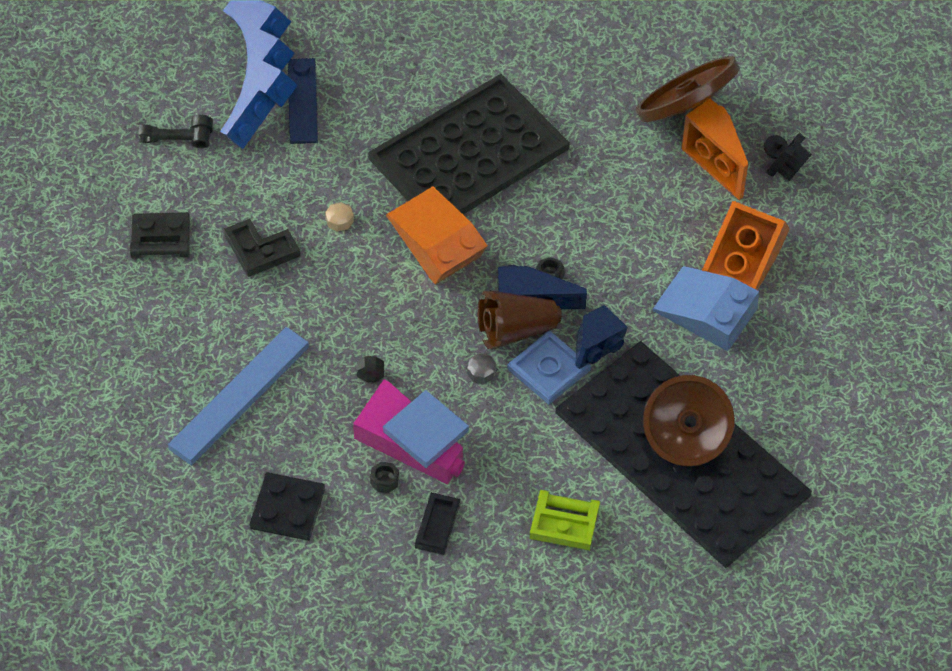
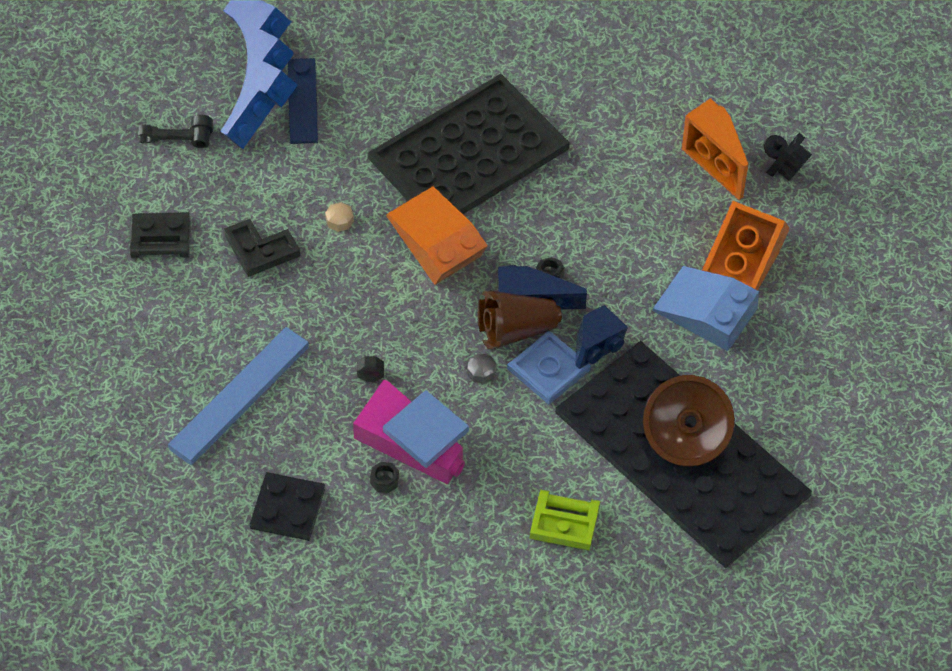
black tile [415,492,461,555] -> none
reddish brown dish [635,56,740,122] -> none

